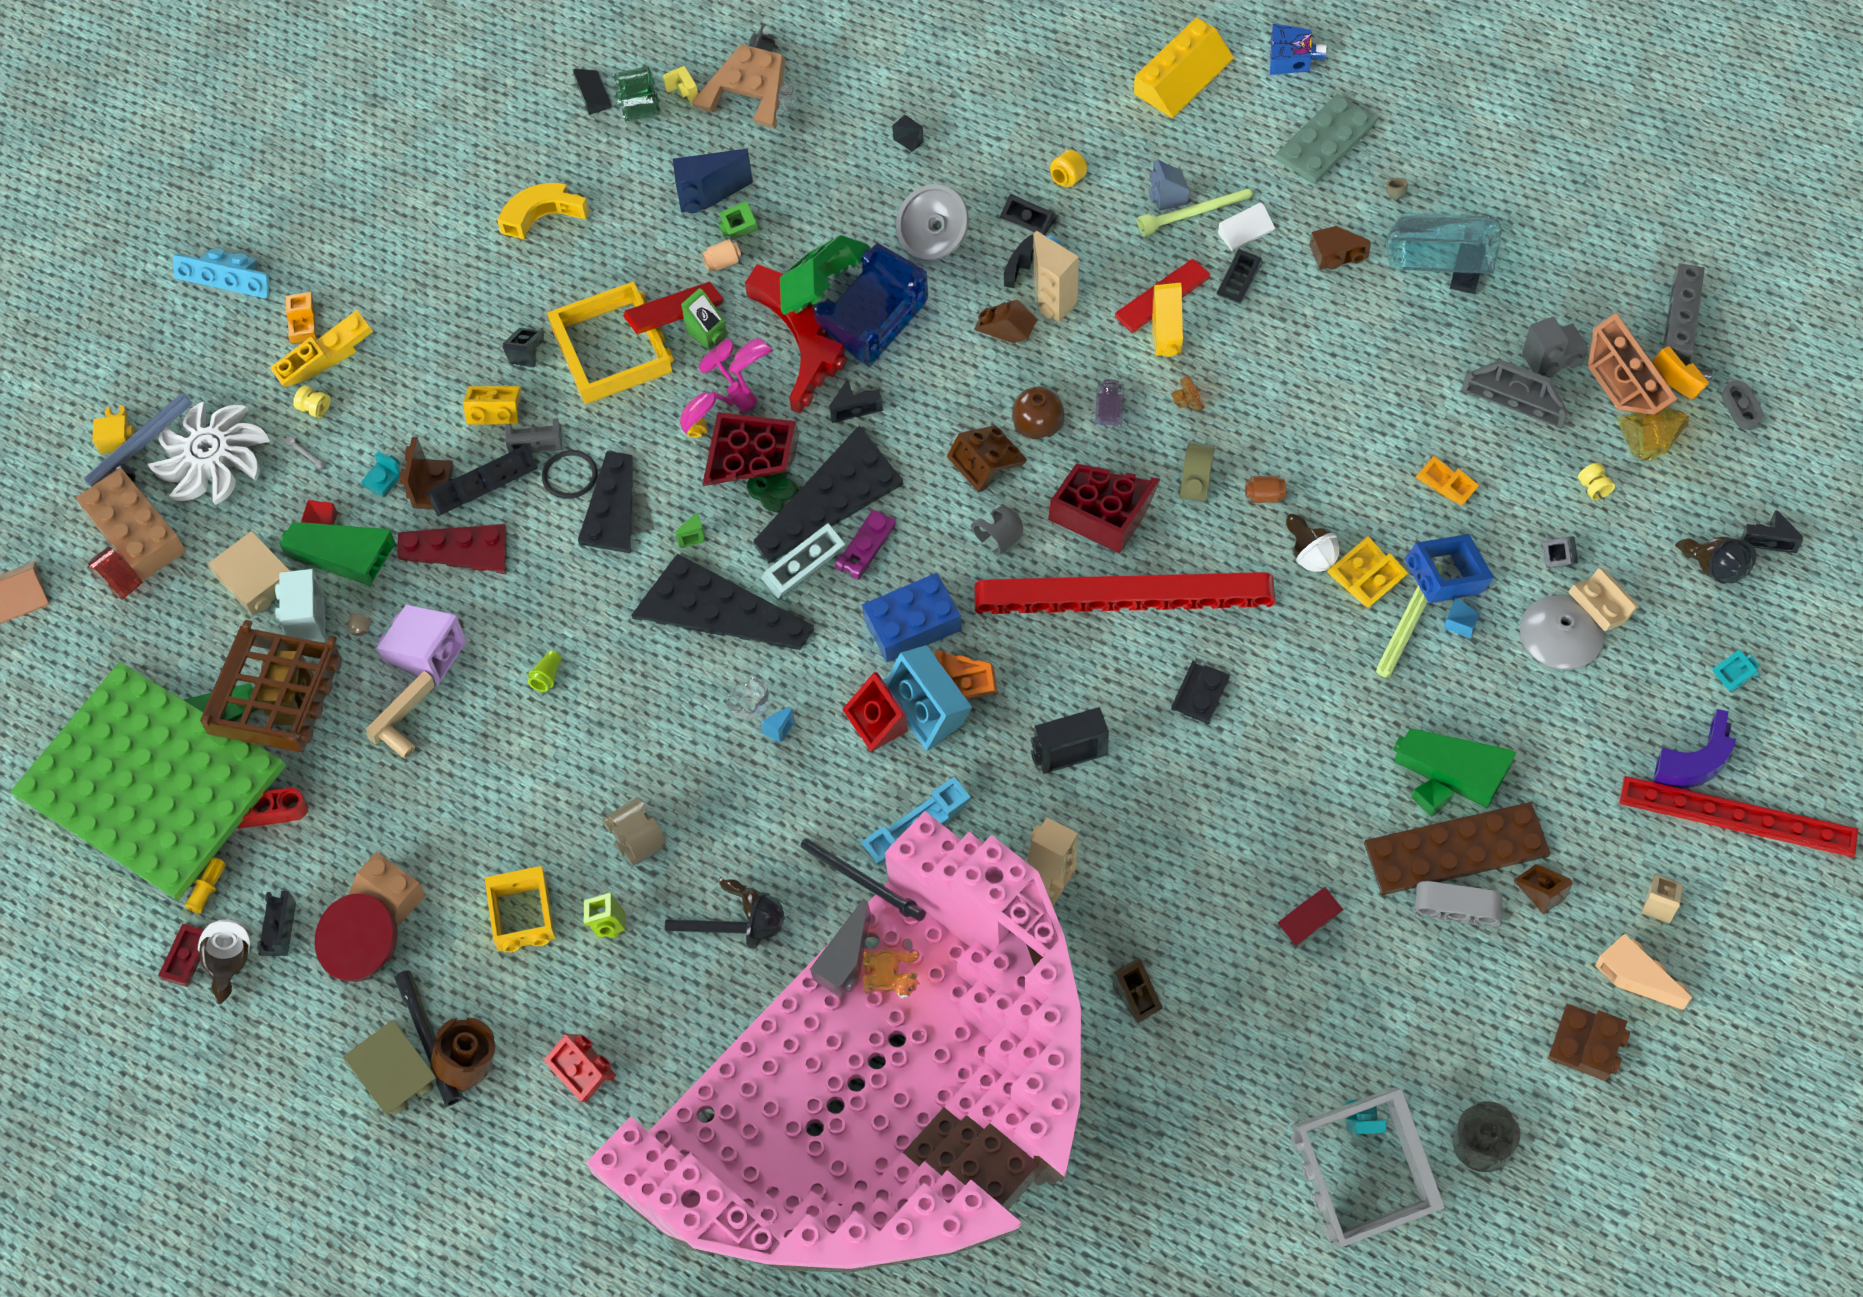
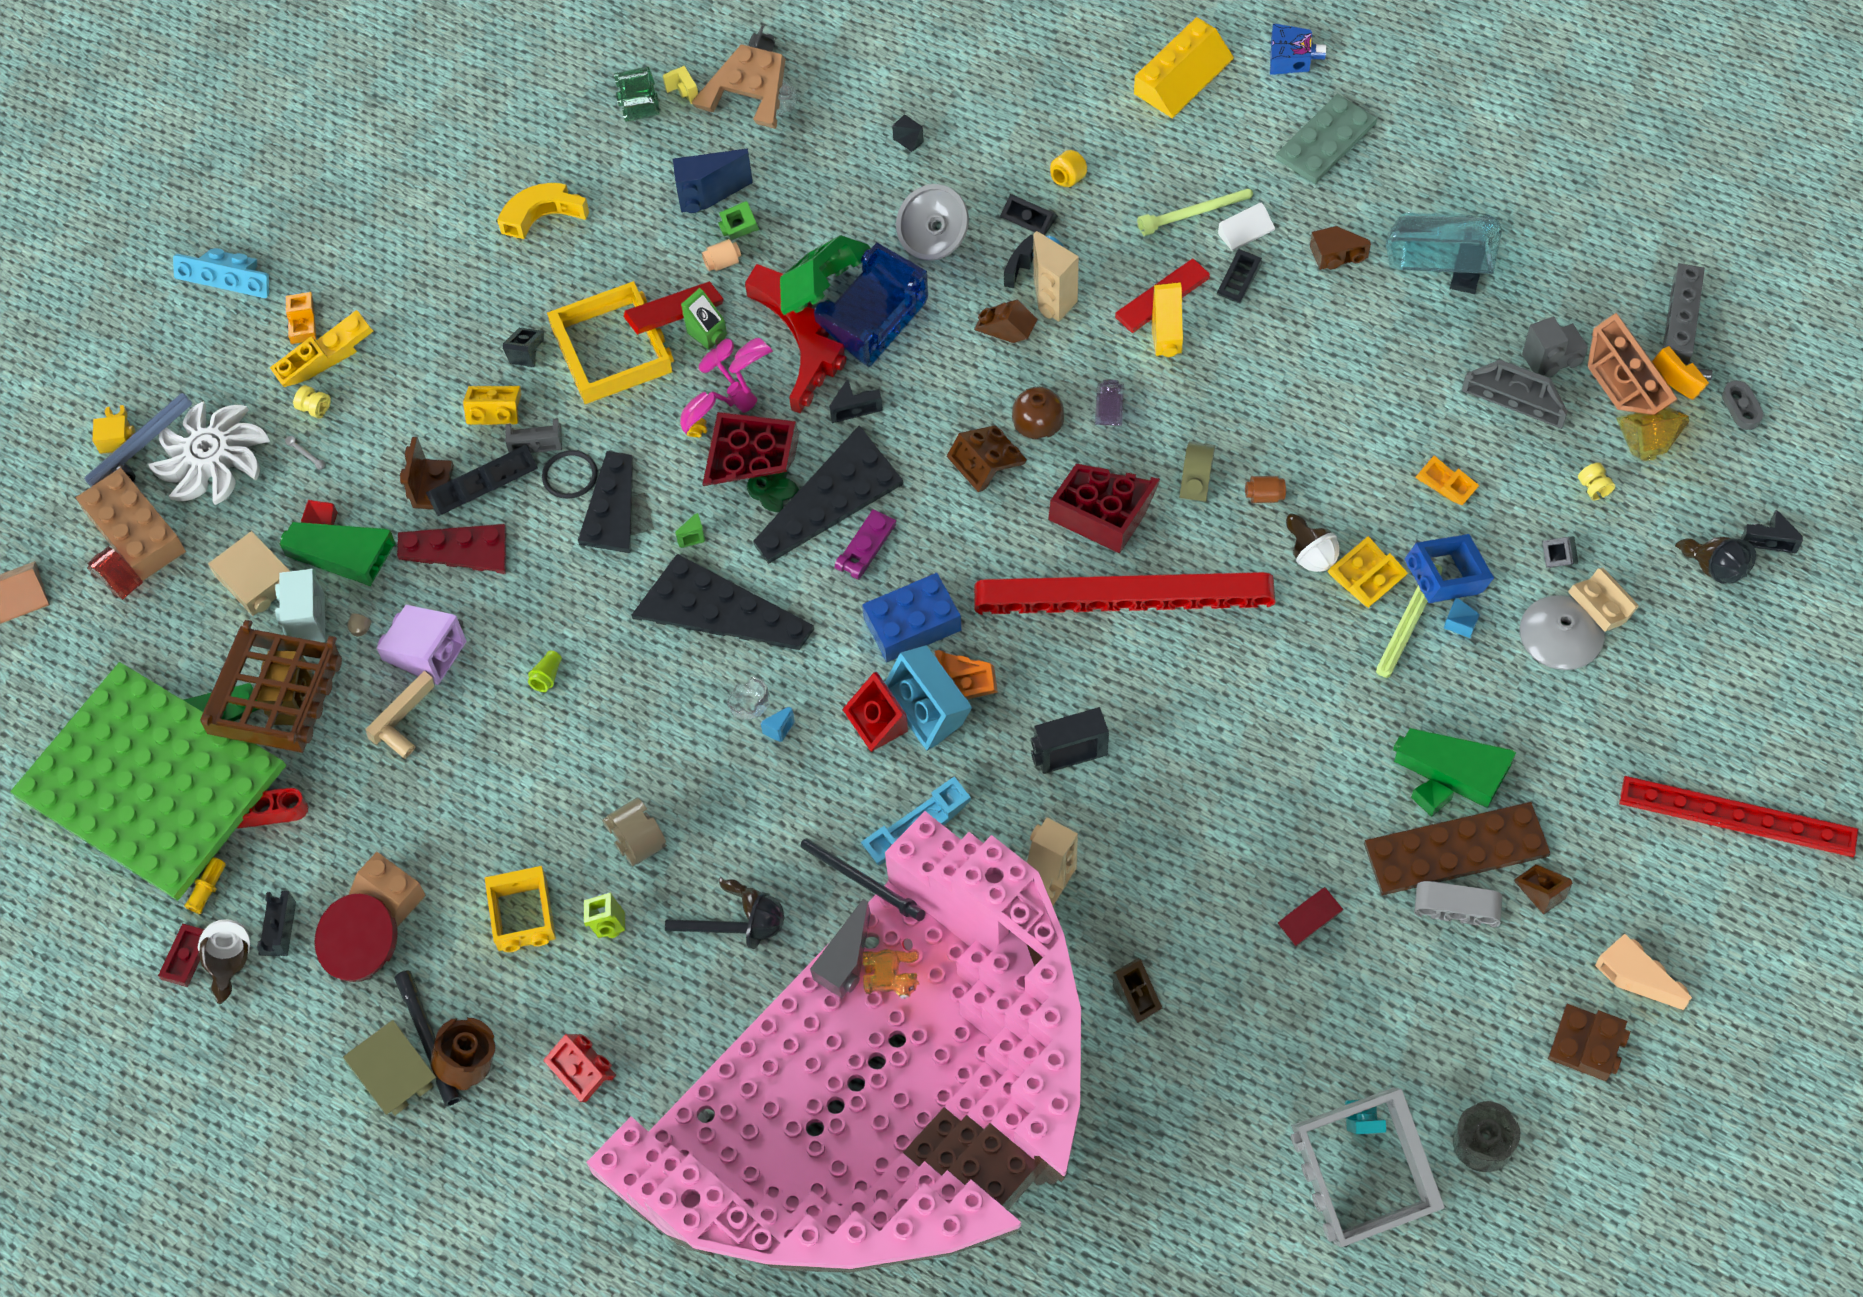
teal bracket [361,451,401,498] -> none
black slope [572,69,612,115] -> none
light aqua brick [761,523,845,599] -> none
dark grey helmet [971,506,1024,555] -> none
sand blue slope [1149,160,1189,211] -> none
clear orange tile [1171,375,1205,411] -> none
black plate [1171,661,1230,724] -> none
dark tan hinge [1387,178,1408,200] -> none
tan slope [1641,874,1683,924] -> none
dark purple arch [1653,709,1736,788] -> none
teal bracket [1712,649,1761,693] -> none

